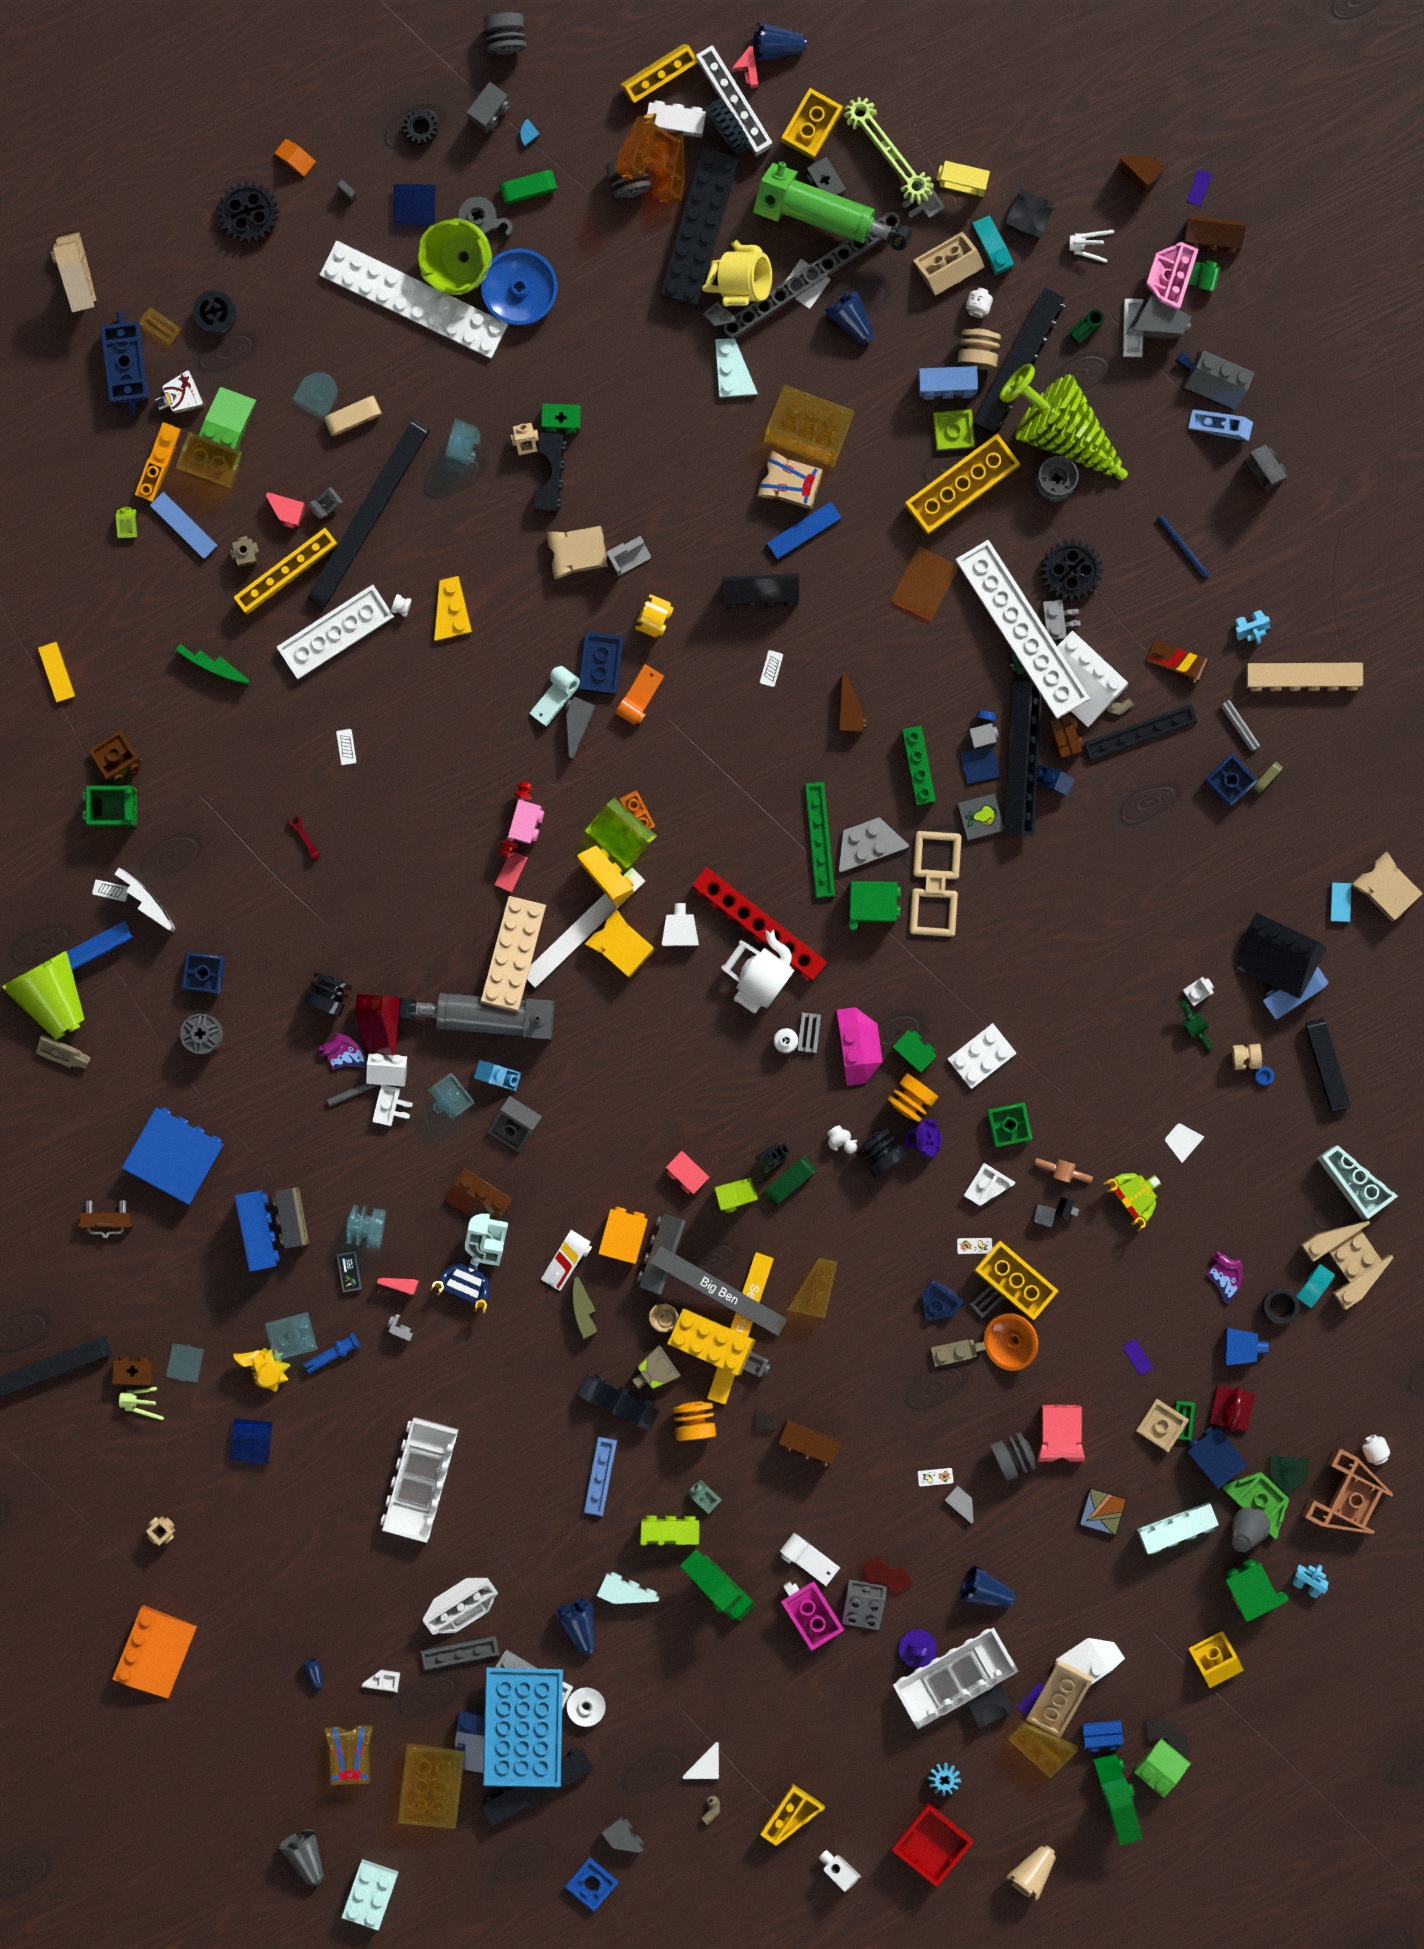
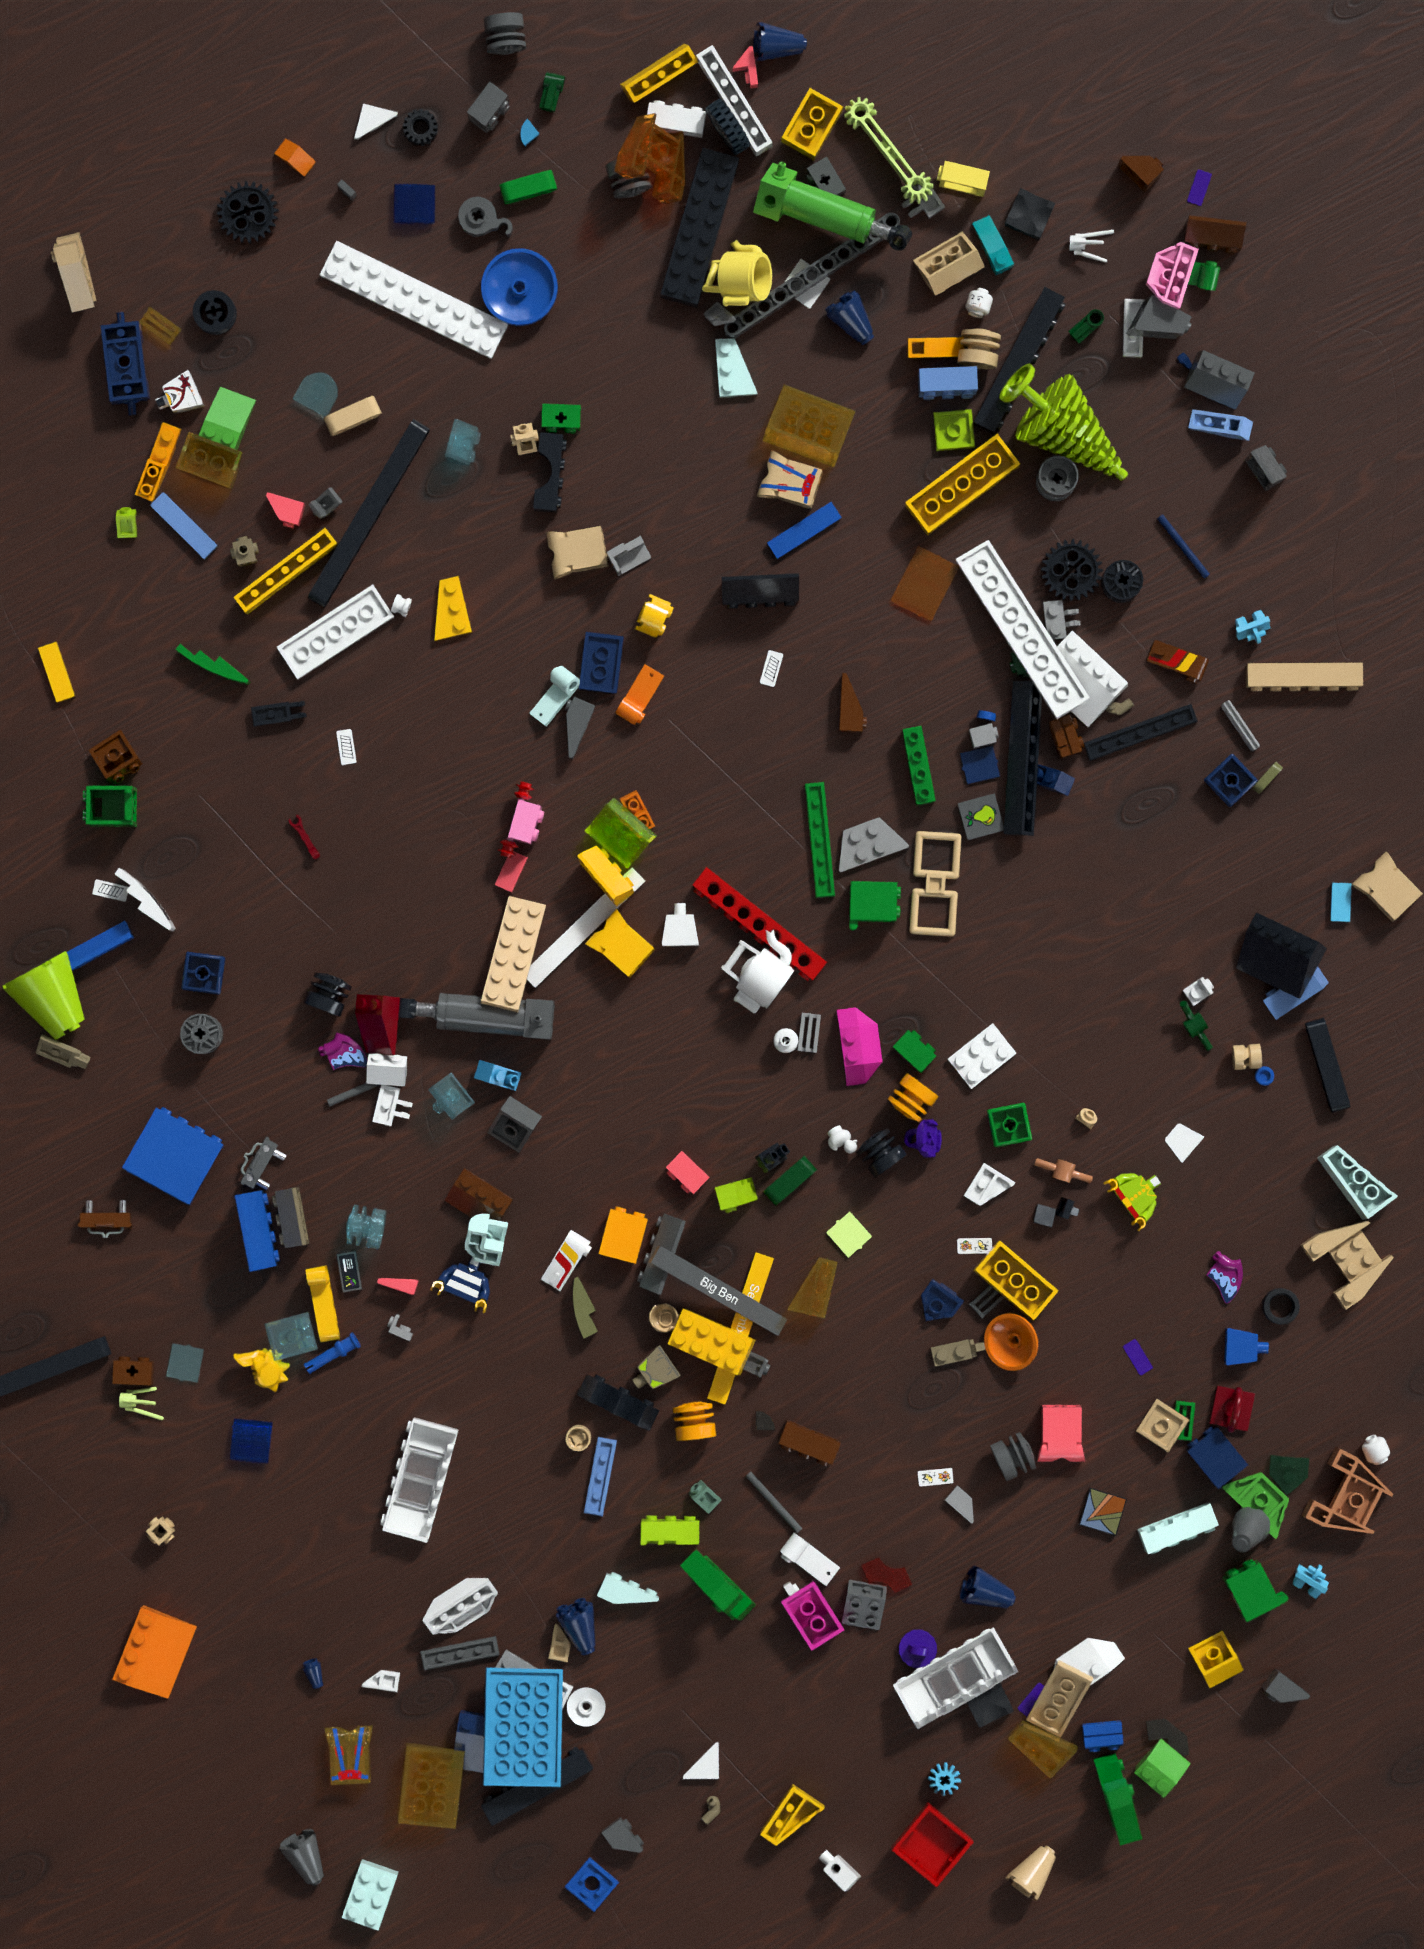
lime piece [418,218,492,295] -> none
teal slope [1296,1263,1335,1308] -> none
none -> dark grey piece [240,1136,286,1190]
none -> black hinge [251,701,307,727]
none -> yellow beam [306,1265,340,1342]
none -> white tile [355,104,398,140]
none -> dark green piece [539,72,565,112]
none -> tan tile [549,1623,571,1662]
none -> tan wheel [566,1425,591,1451]
none -> dark grey bar [745,1471,802,1533]
none -> yellowish green piece [826,1212,872,1258]
none -> light orange slope [907,337,964,358]
none -> tan plate [1075,1108,1097,1129]
none -> black wheel [1101,560,1144,603]
none -> dark grey slope [1261,1669,1310,1703]

